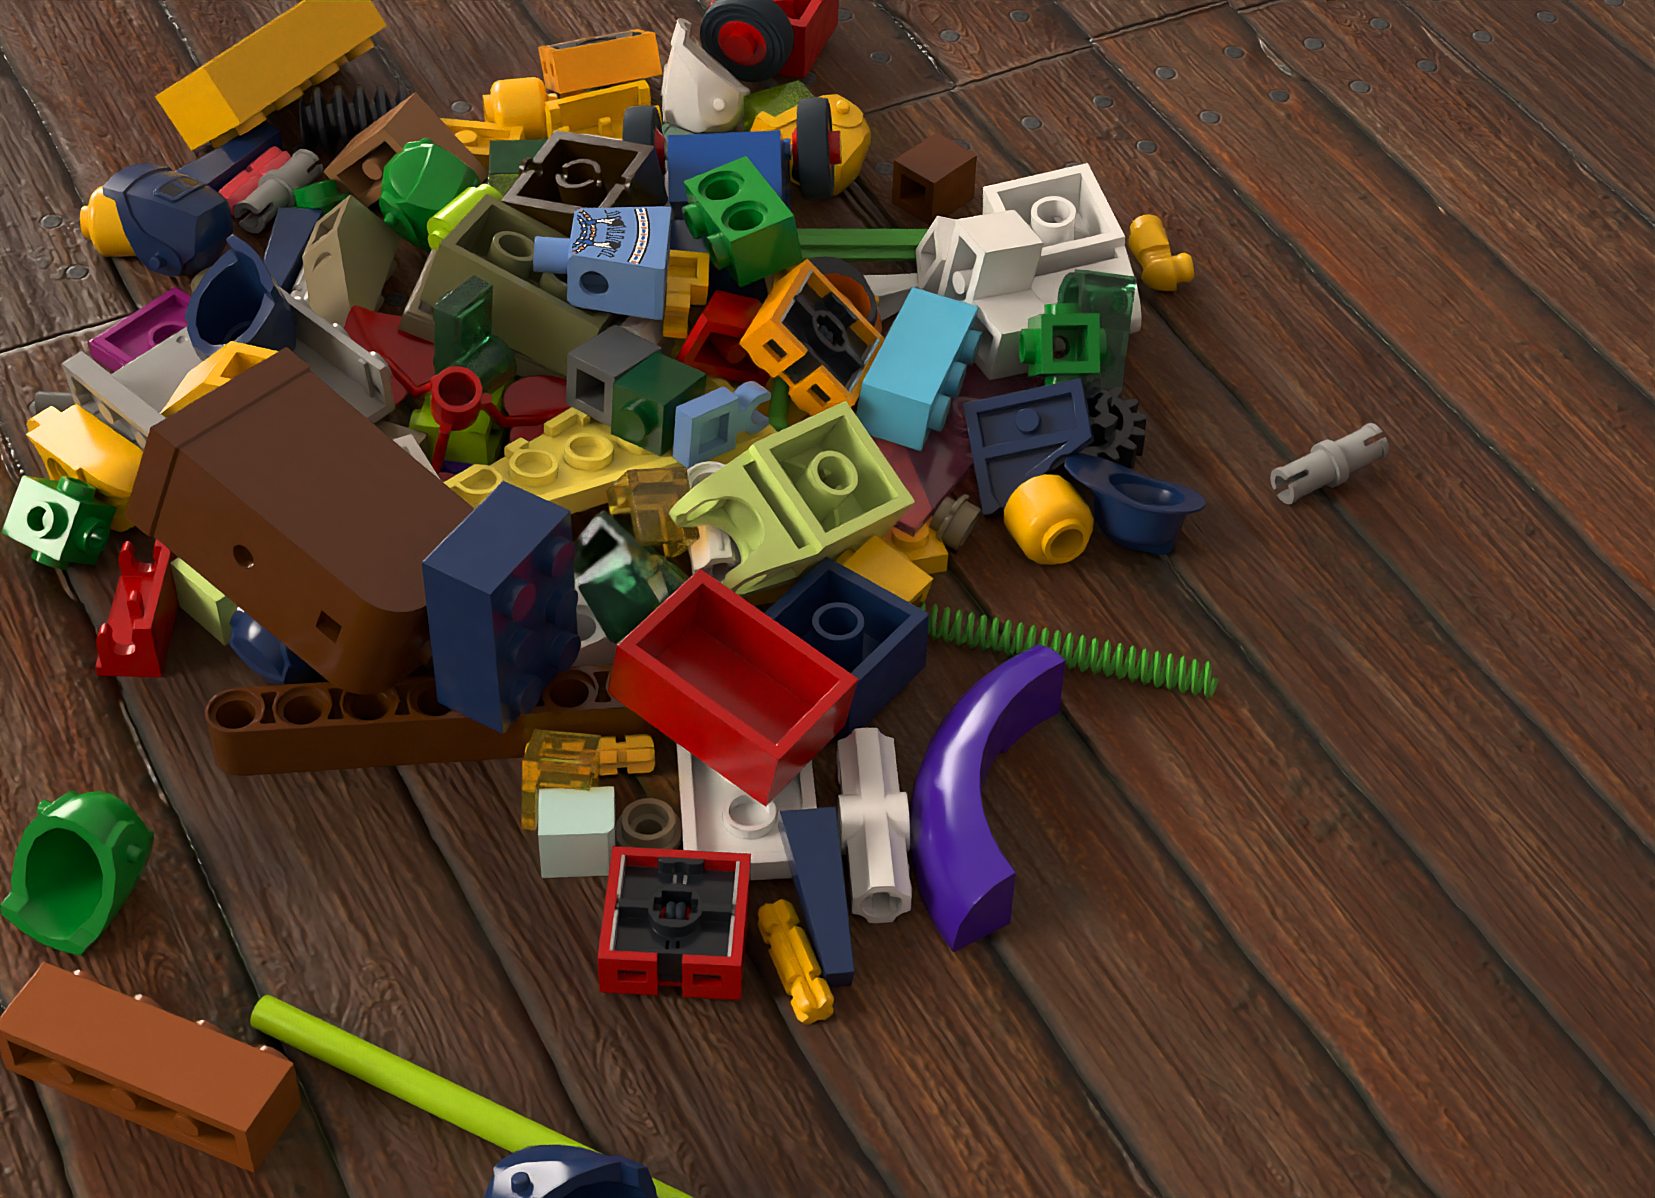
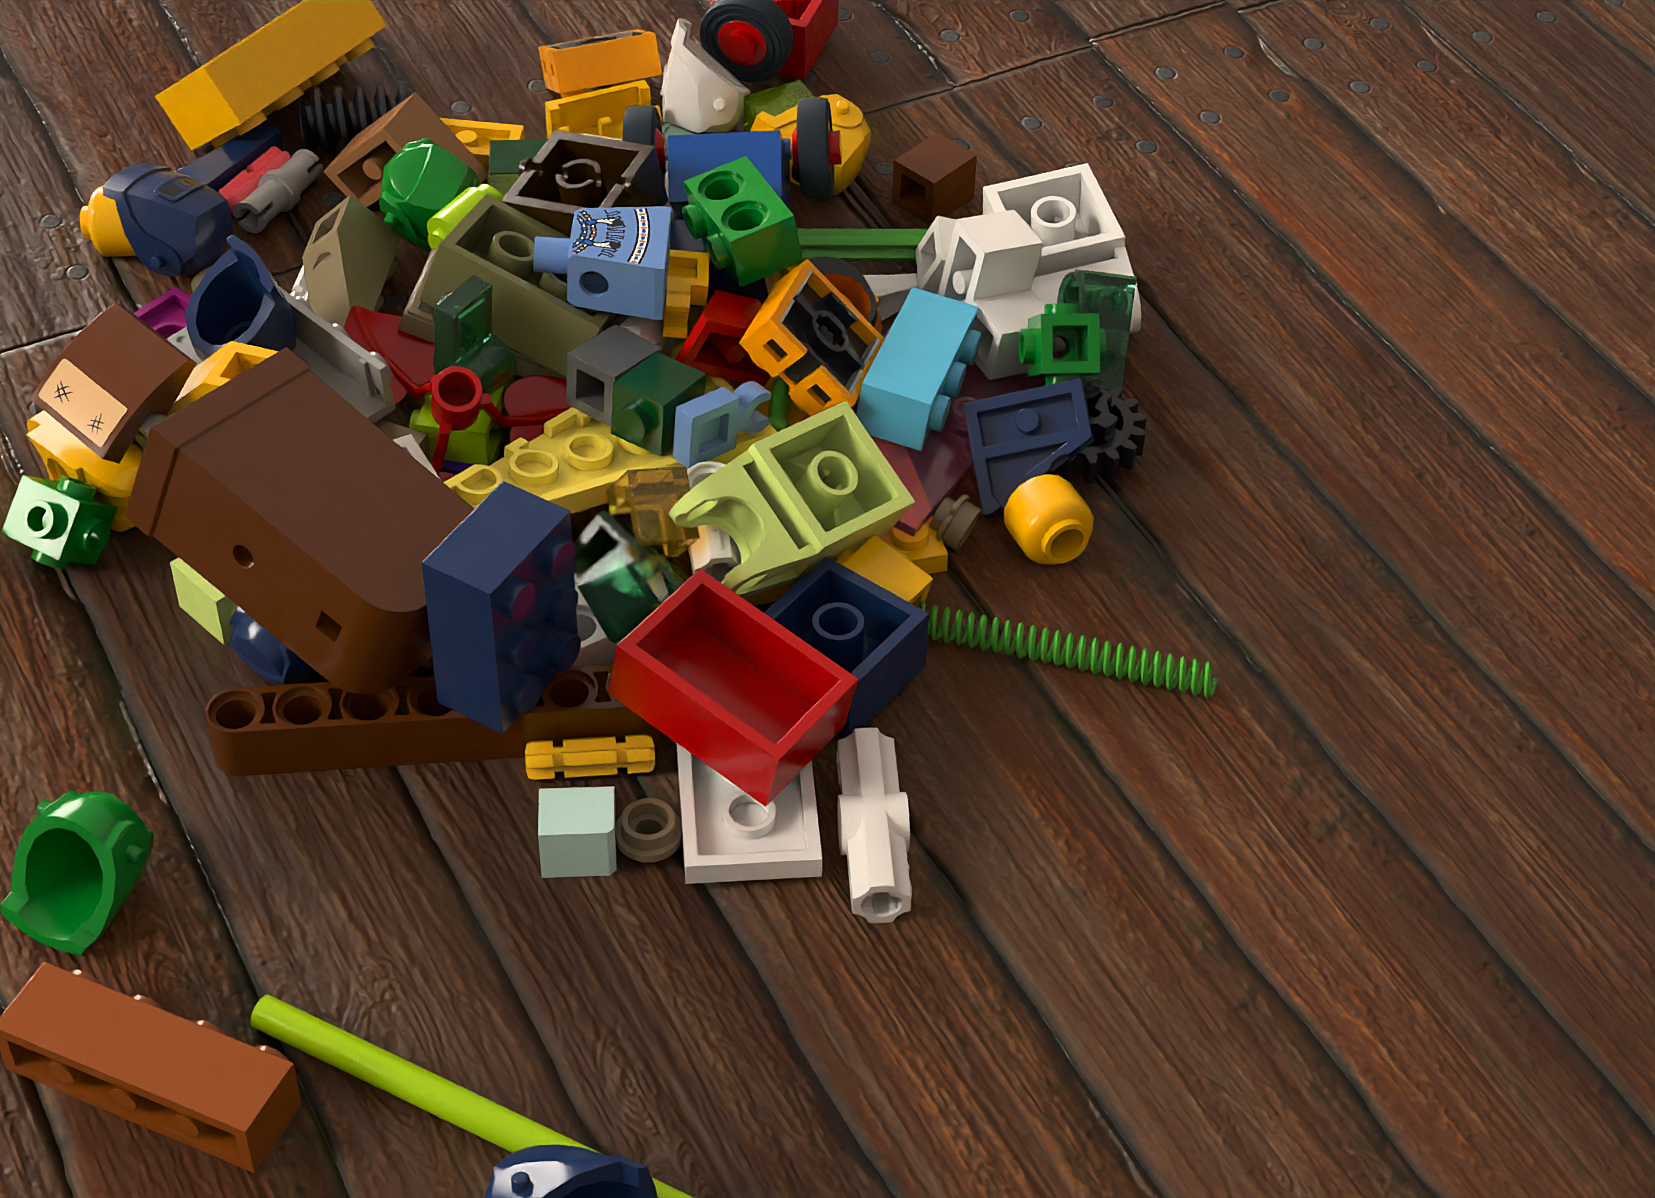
red hinge [95,539,179,677] -> none
dark blue piece [263,208,324,294] -> none
green plate [288,179,350,215] -> none
yellow head [482,77,558,140] -> none
clear yellow panel [521,729,601,831] -> none
piece [597,846,751,1000] -> none
yellow axle [757,899,834,1025] -> none
dark blue piece [778,807,854,988] -> none
dark purple brick [909,644,1066,952] -> none
dark blue piece [1064,454,1206,555] -> none
yellow arm [1128,214,1194,292] -> none
light grey pin [1270,423,1389,504] -> none
none -> reddish brown slope [30,303,197,464]

